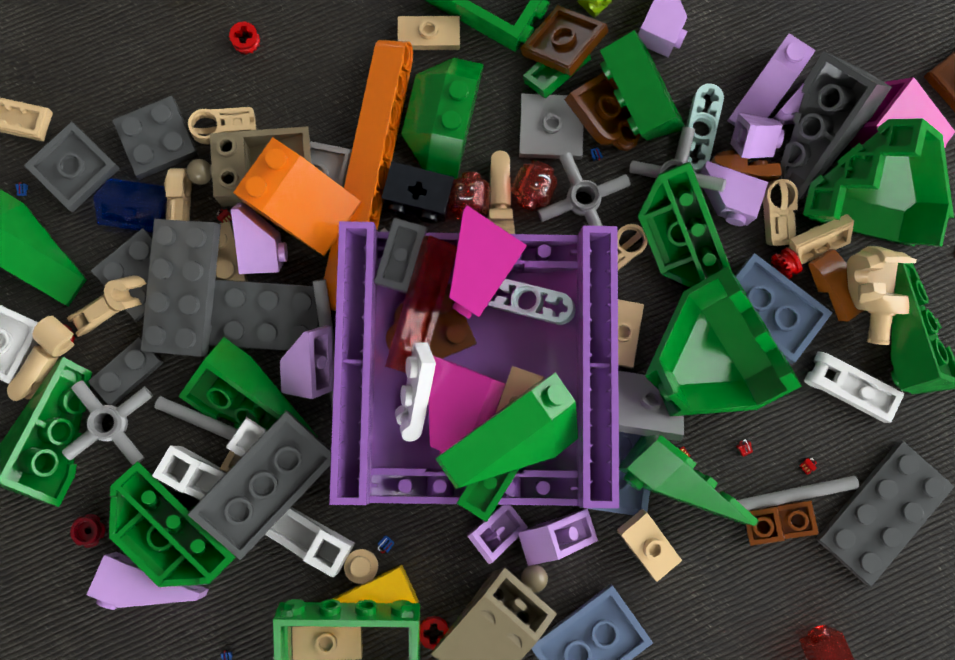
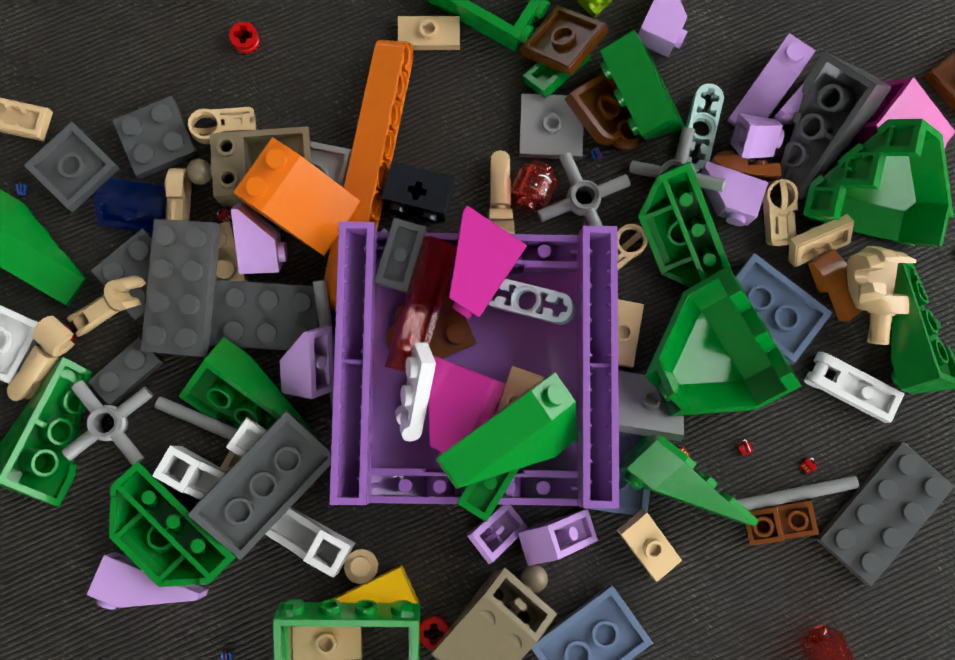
dark red plate [70,514,106,548] -> none
blue piece [377,535,395,553] -> none
green wedge [401,58,484,183] -> none
clear red head [448,172,491,221] -> none
red bush [771,247,802,279] -> none

